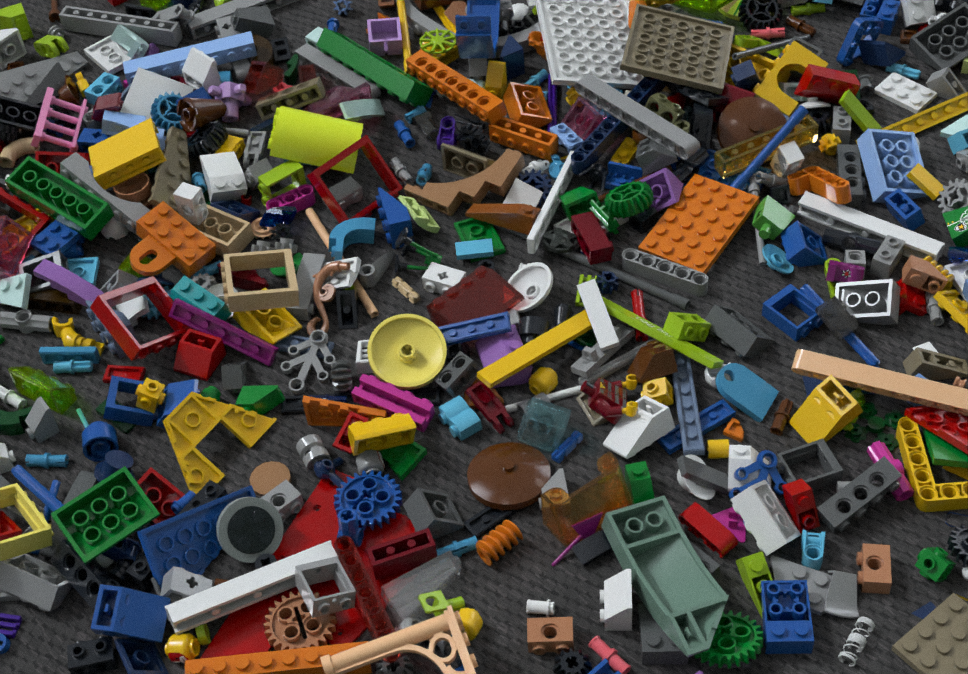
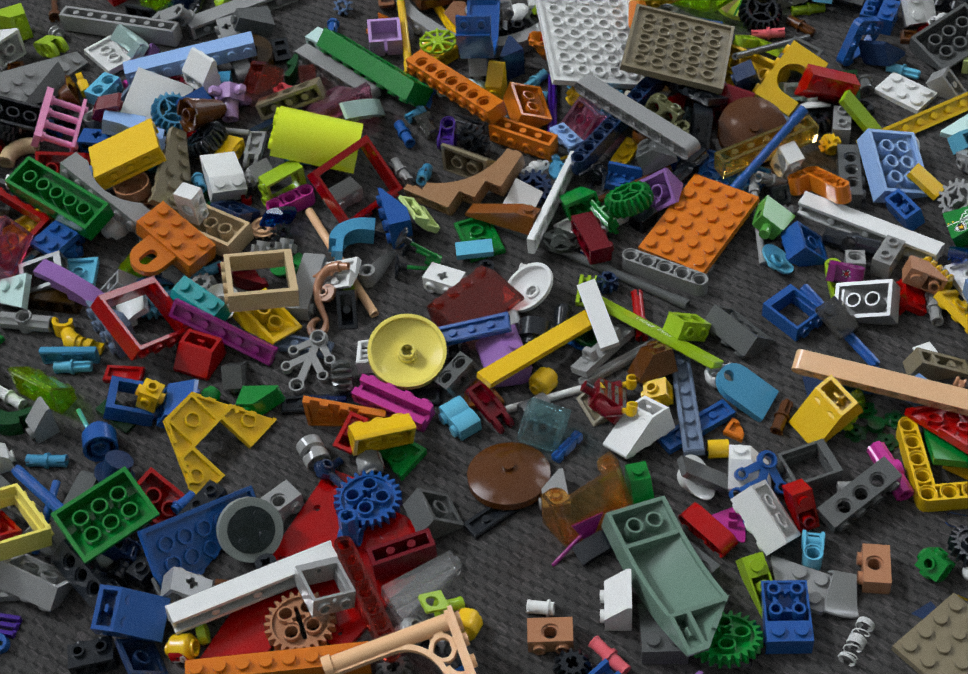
medium nougat tile [250,461,292,497] -> none
tan axle [392,276,420,304] -> none
dark azure pin [436,535,478,563] -> none
orange piece [476,520,523,566] -> none

